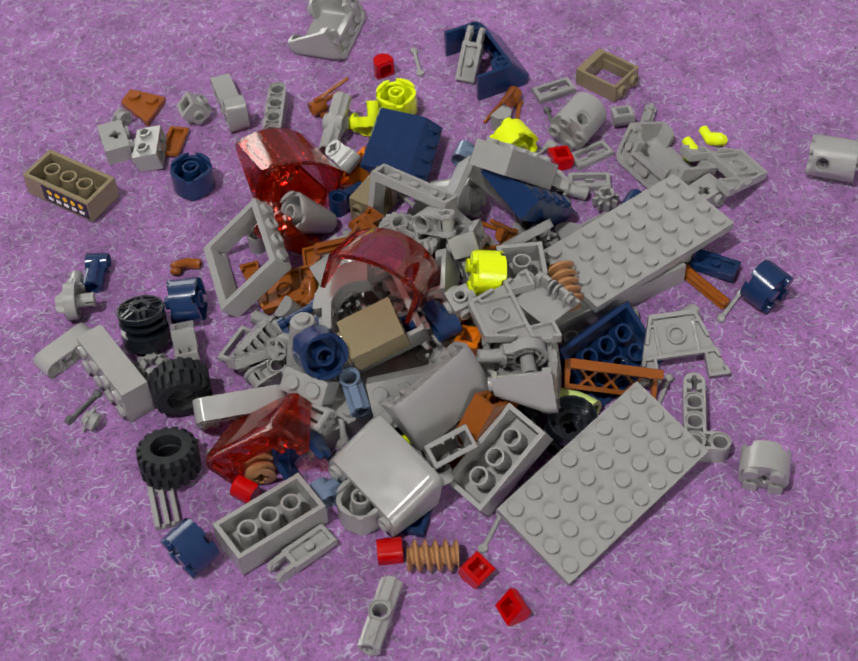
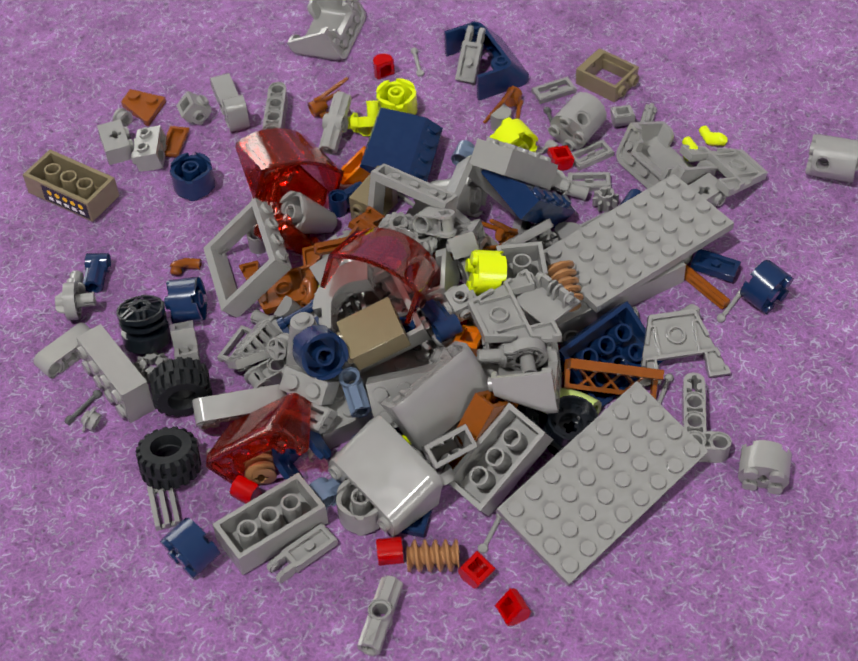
light grey piece [325,140,362,175] -> none
light grey hand [336,418,350,451] -> none

